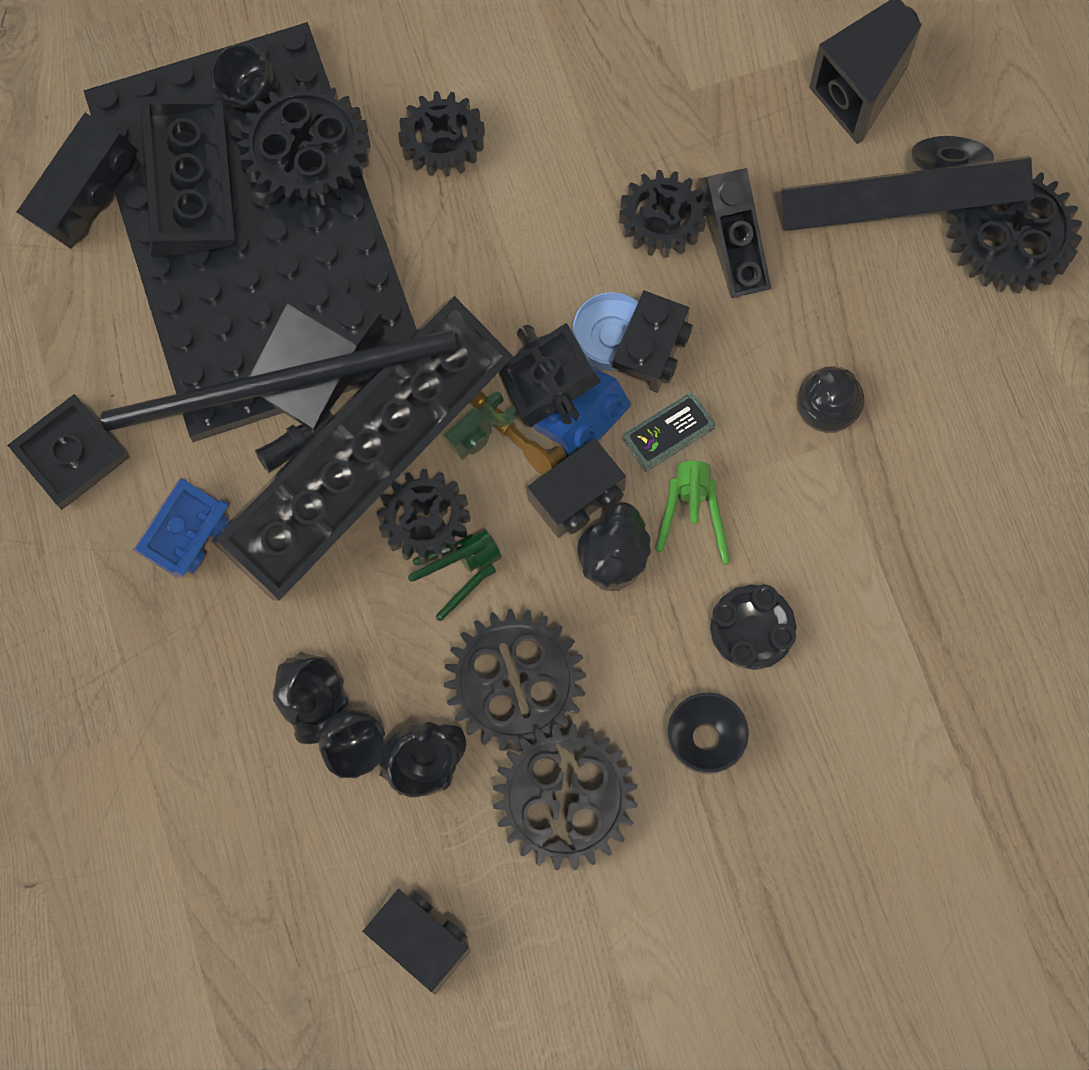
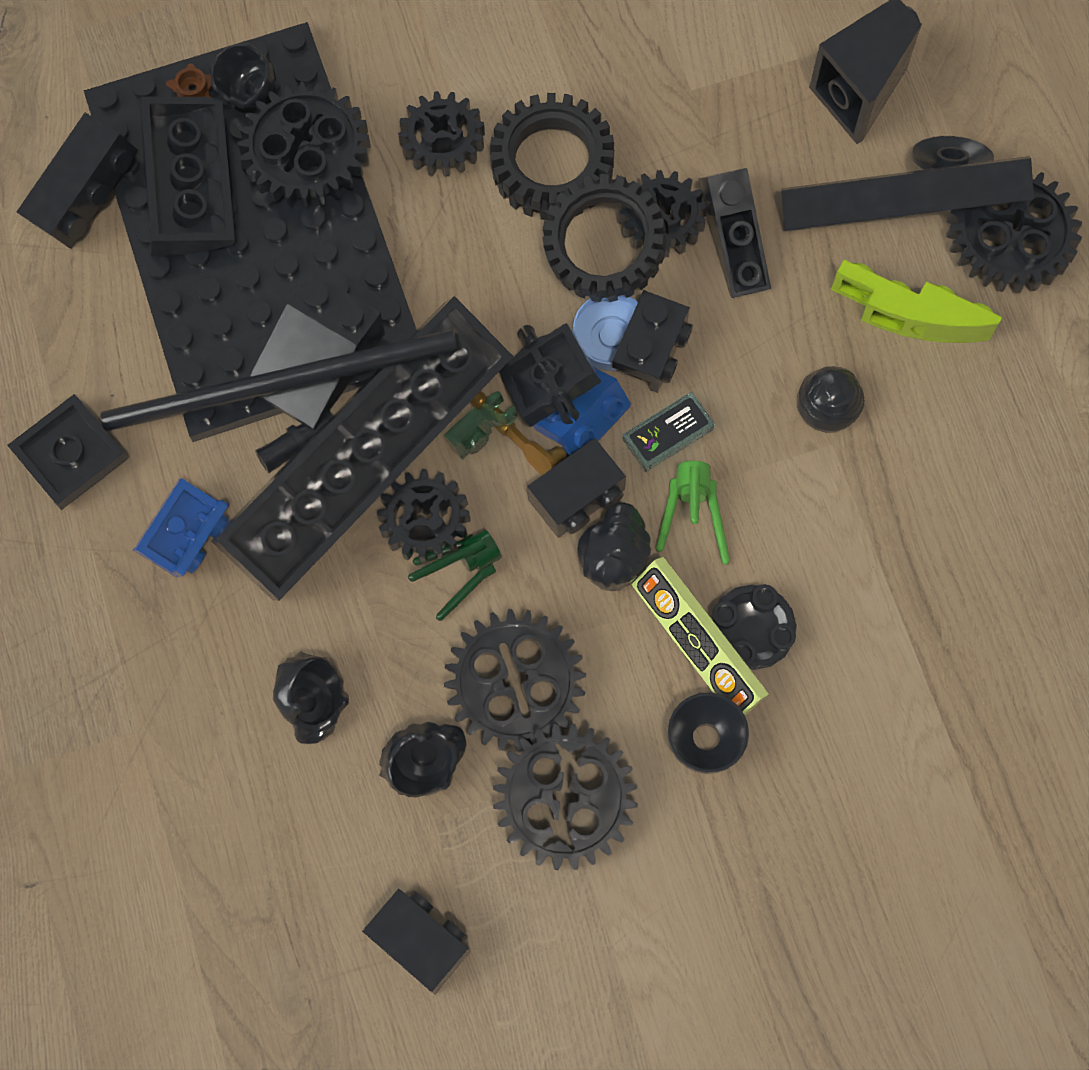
black hair [318,708,386,778] -> none
none -> reddish brown plate [166,64,213,97]
none -> black tyre [490,93,615,220]
none -> black tyre [542,174,666,302]
none -> tile [632,557,769,716]
none -> lime slope [831,259,1002,343]

